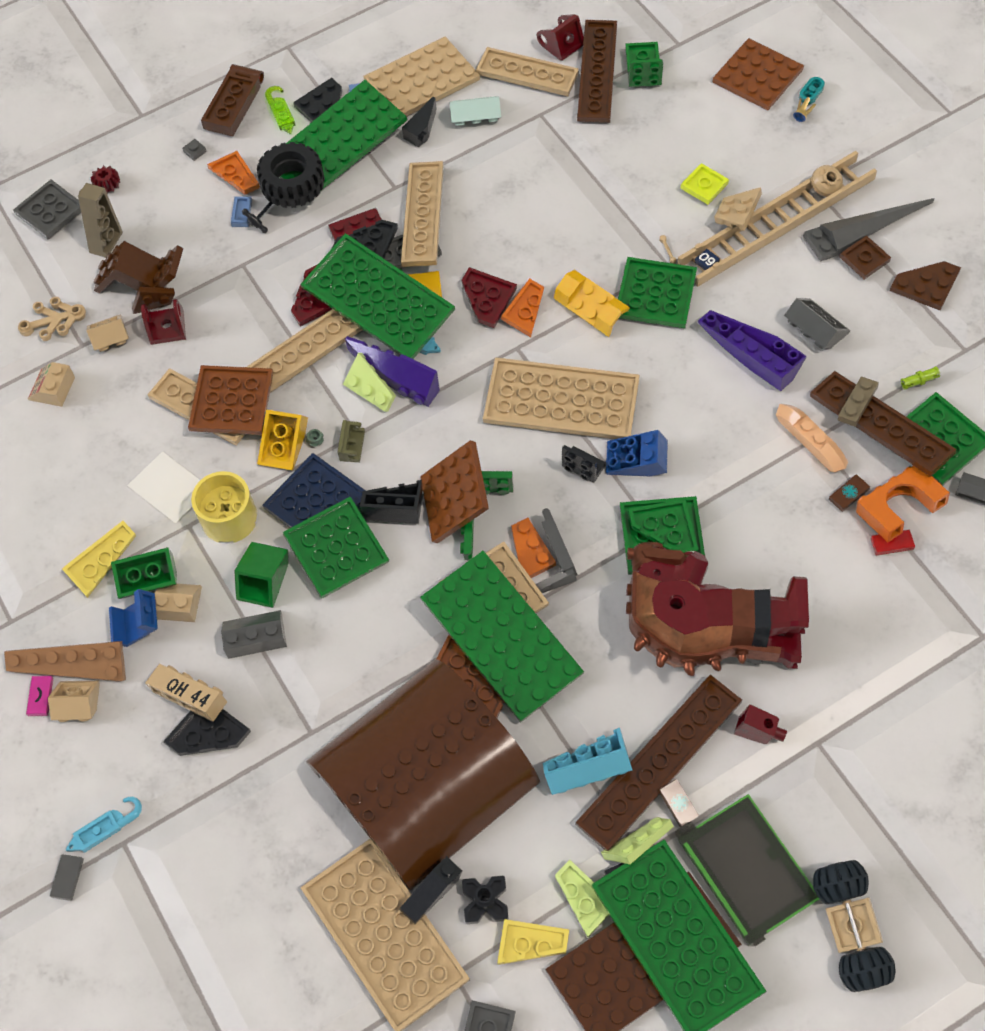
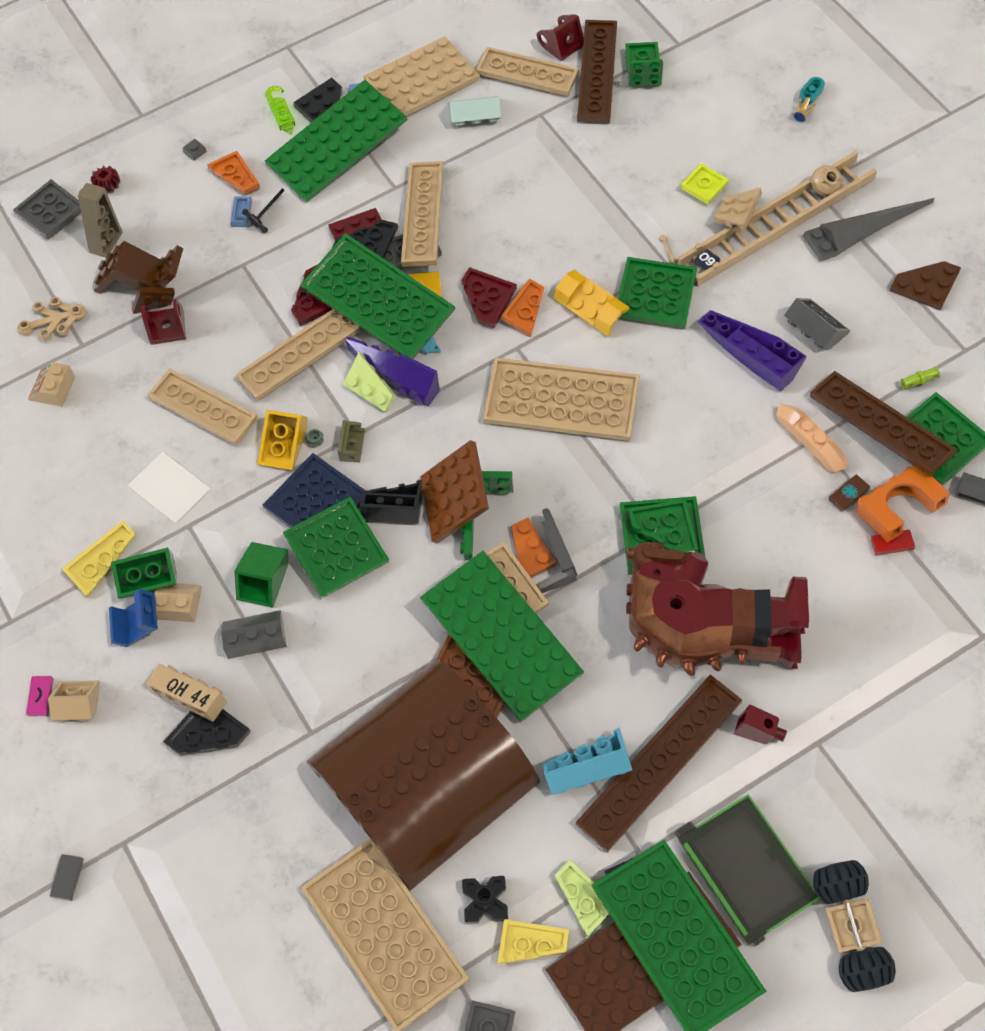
medium nougat wing [4,641,126,681] -> none
medium azure plate [66,796,142,853] -> none
tan slope [86,314,129,352] -> none
dark orange plate [188,365,274,435] -> none
light yellow brick [191,471,257,543] -> none
reddish brown hinge [201,64,264,137] -> none
black tyre [257,142,325,208] -> none
black slope [399,856,463,924] -> none
black slope [402,97,437,147] -> none
black bracket [562,445,606,483] -> none
yellowish green wing [601,817,674,864] -> none
blue slope [606,430,668,477] -> none
tile [658,779,699,827] -> none
dark orange plate [712,38,804,110] -> none
dark tan plate [838,376,879,427] -> none
reddish brown plate [840,235,891,280] -> none

